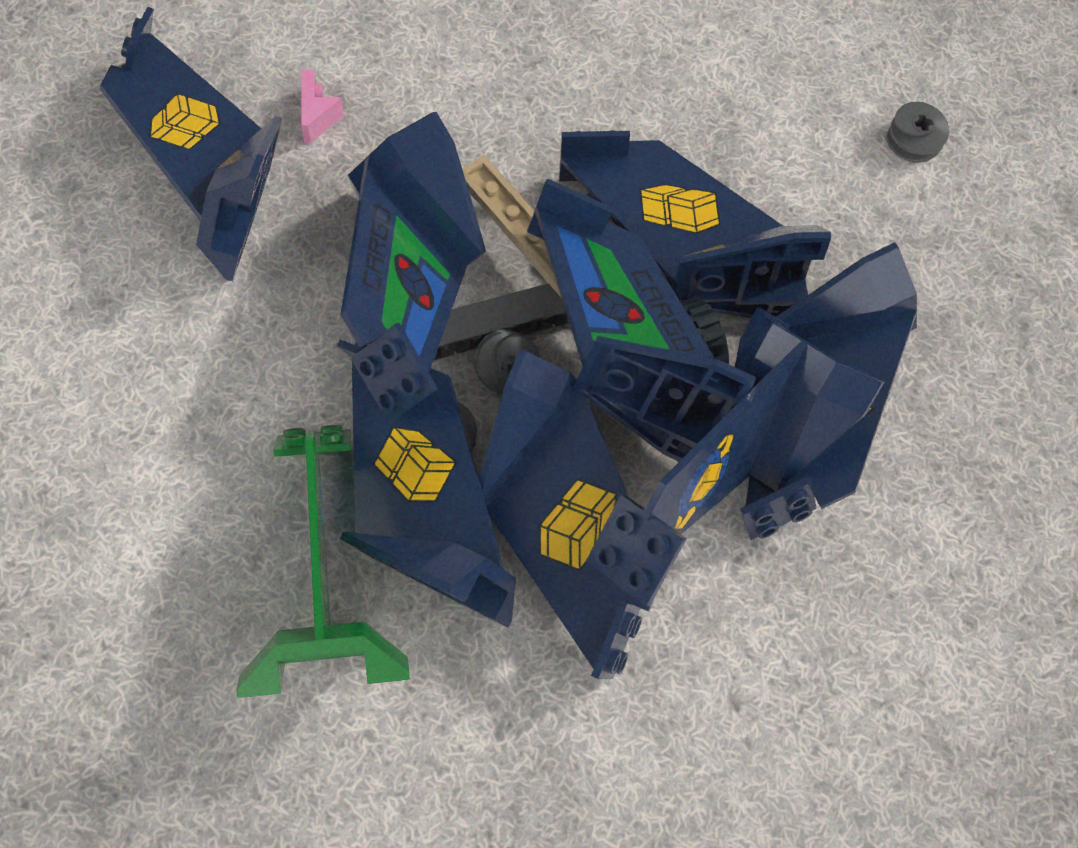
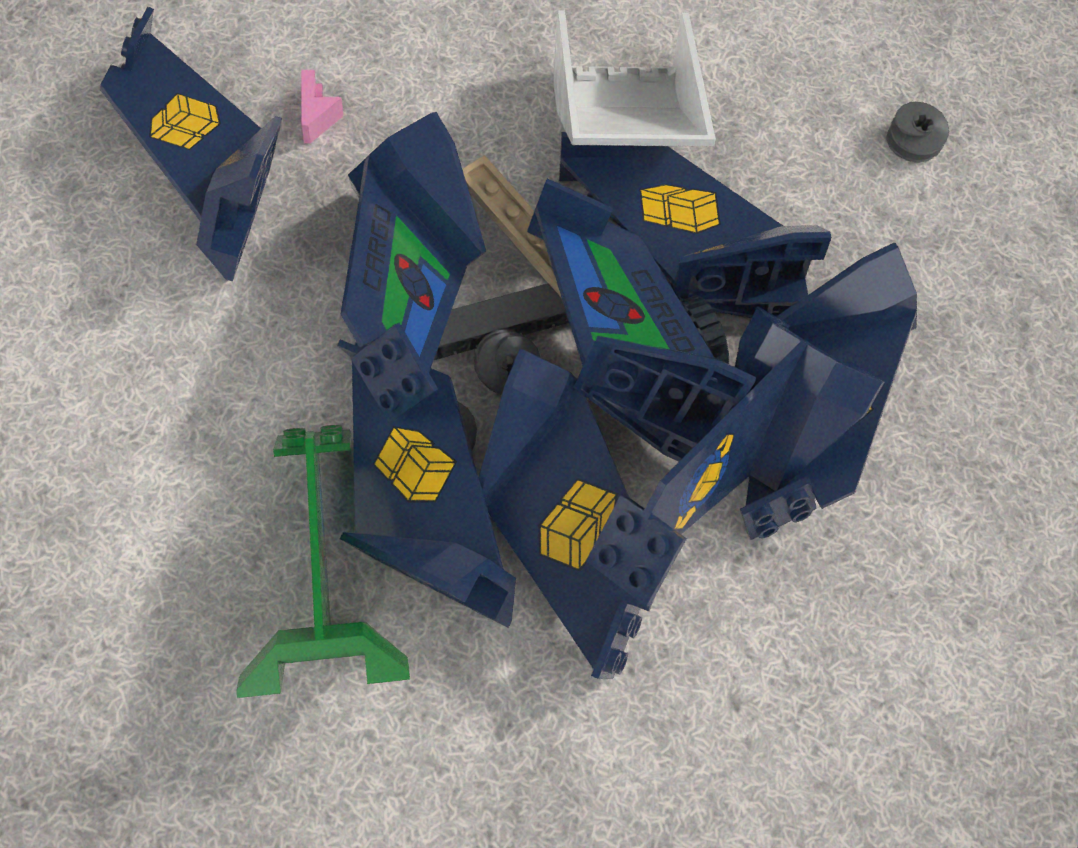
none -> white windscreen [553,10,716,146]

